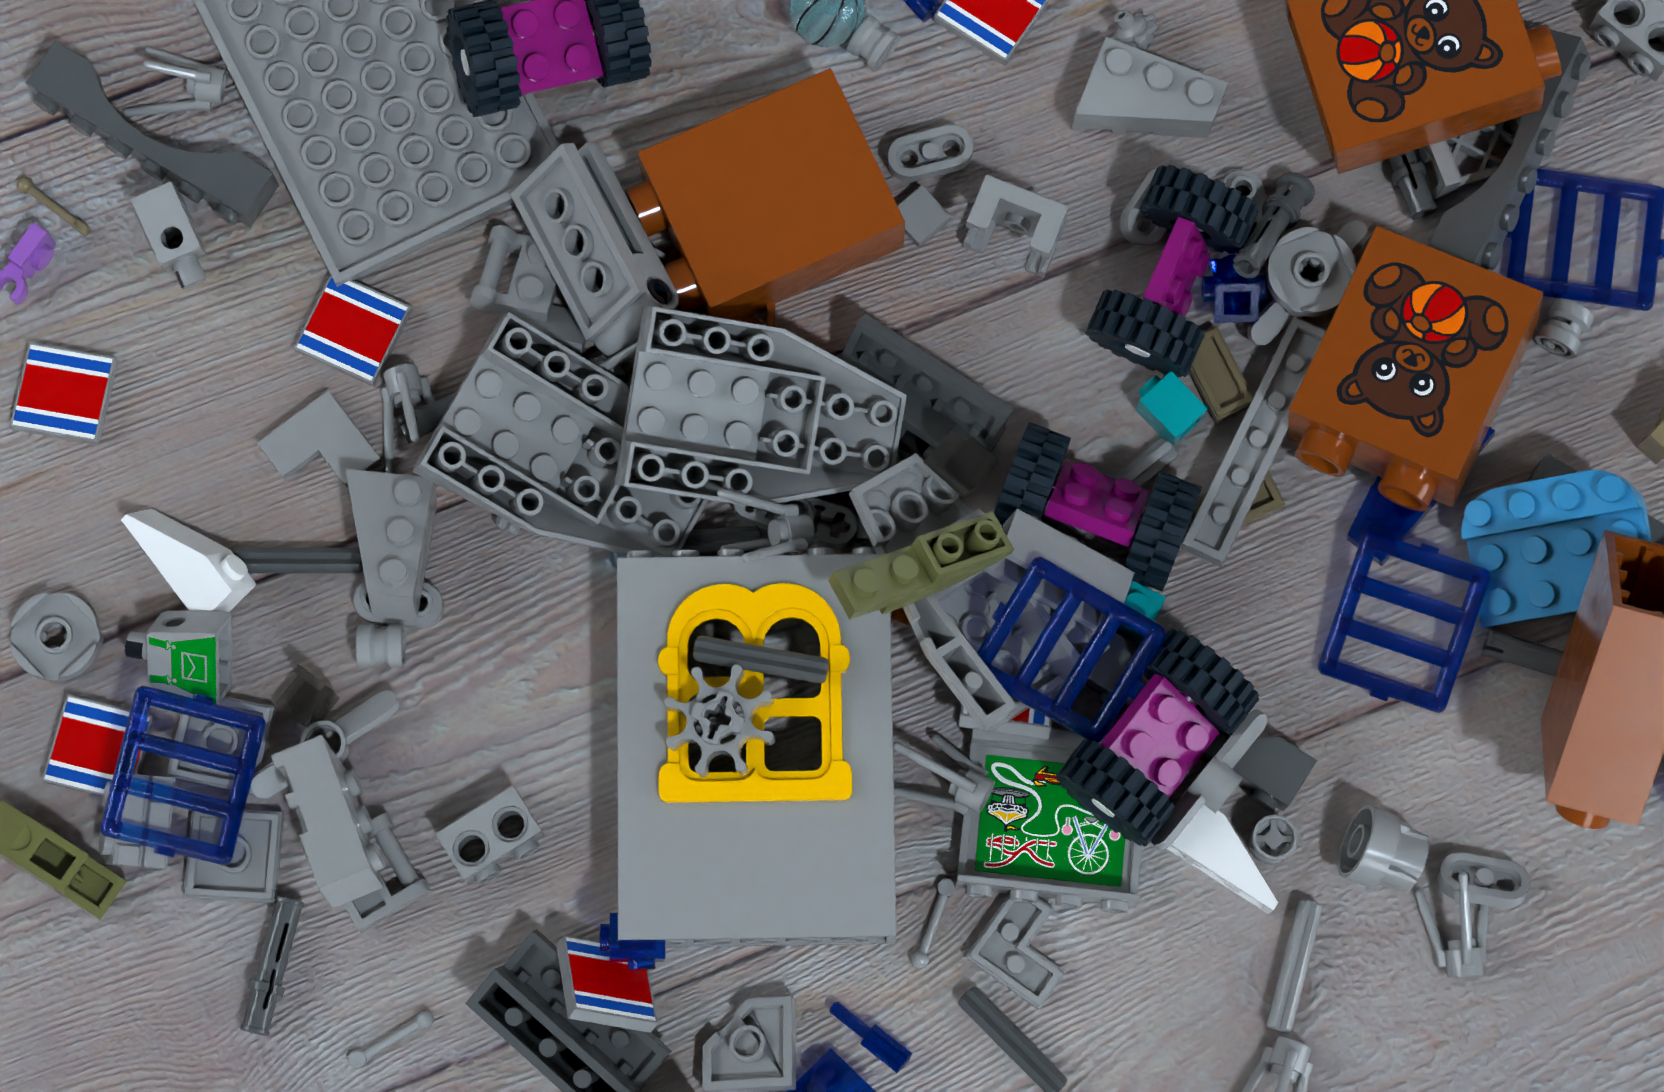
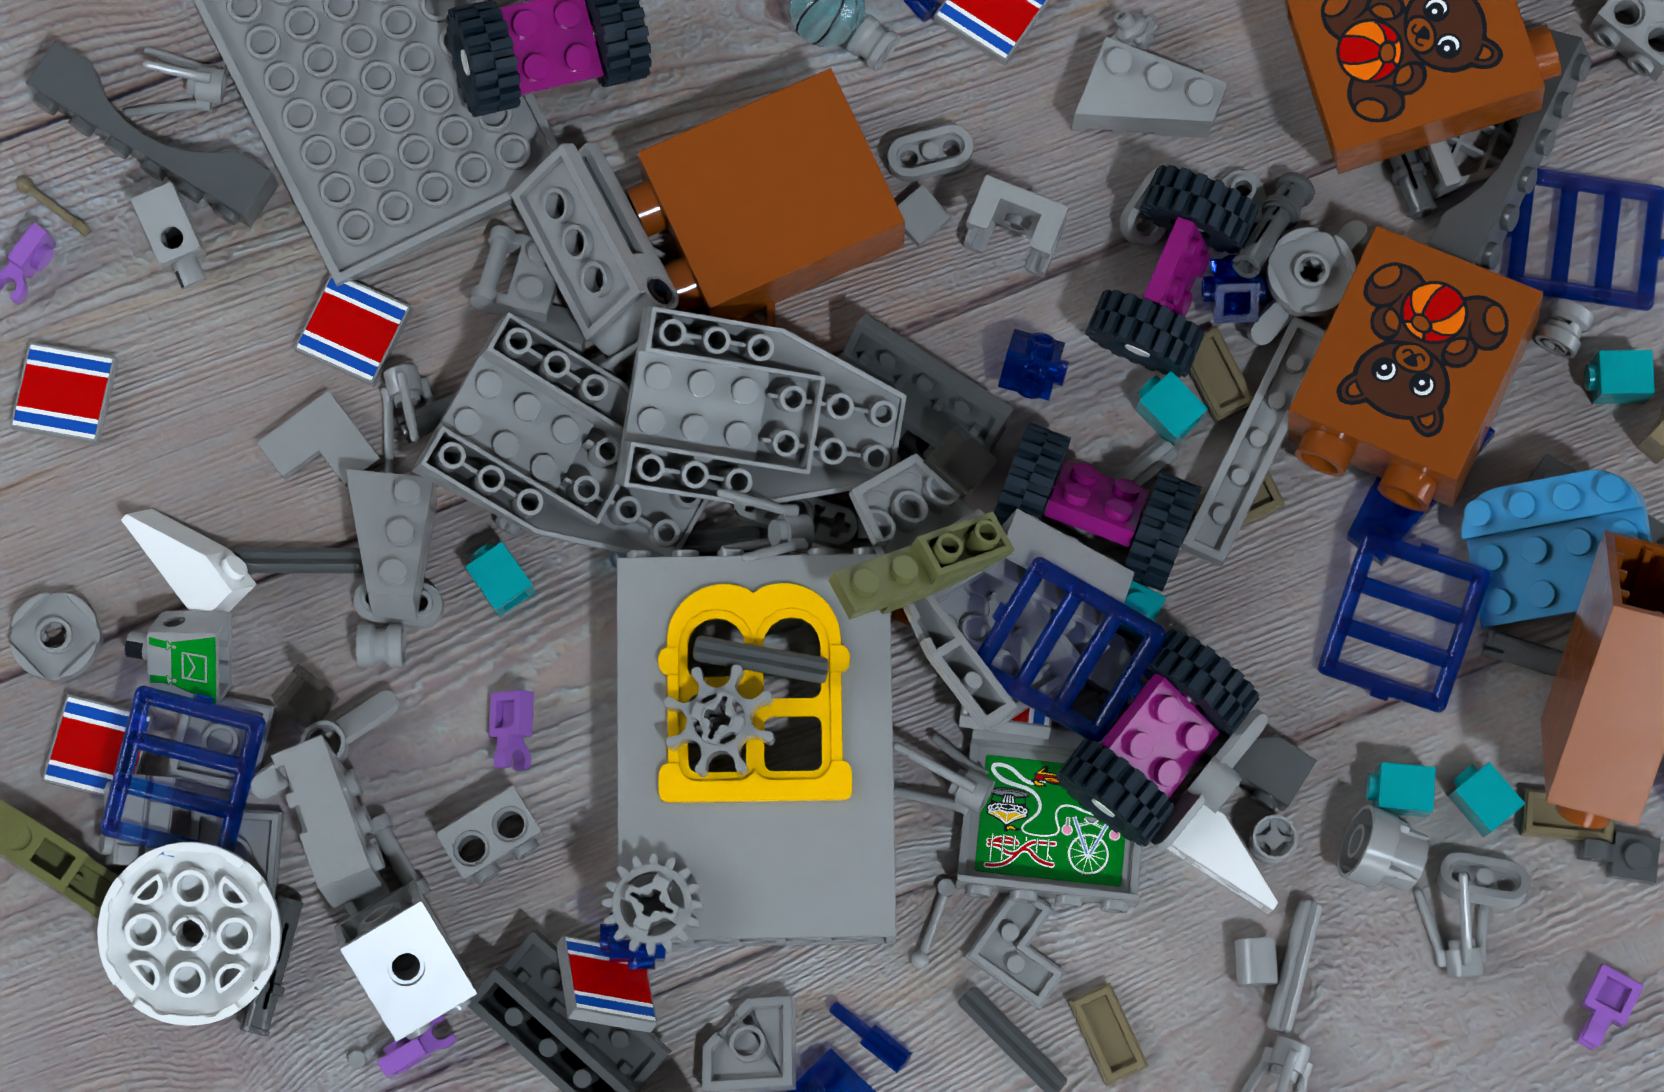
none -> white brick [97,842,282,1026]
none -> brick [334,880,477,1042]
none -> medium lavender plate [377,1014,458,1079]
none -> teal brick [465,542,536,618]
none -> medium lavender plate [489,690,534,771]
none -> light grey gear [601,853,704,956]
none -> clear blue brick [998,329,1069,401]
none -> dark tan tile [1068,983,1149,1086]
none -> light grey beam [1234,937,1278,987]
none -> teal brick [1366,762,1436,818]
none -> teal brick [1448,762,1526,837]
none -> dark tan tile [1520,789,1614,844]
none -> medium lavender plate [1576,964,1644,1050]
none -> dark grey plate [1577,831,1661,885]
none -> teal brick [1584,350,1655,404]

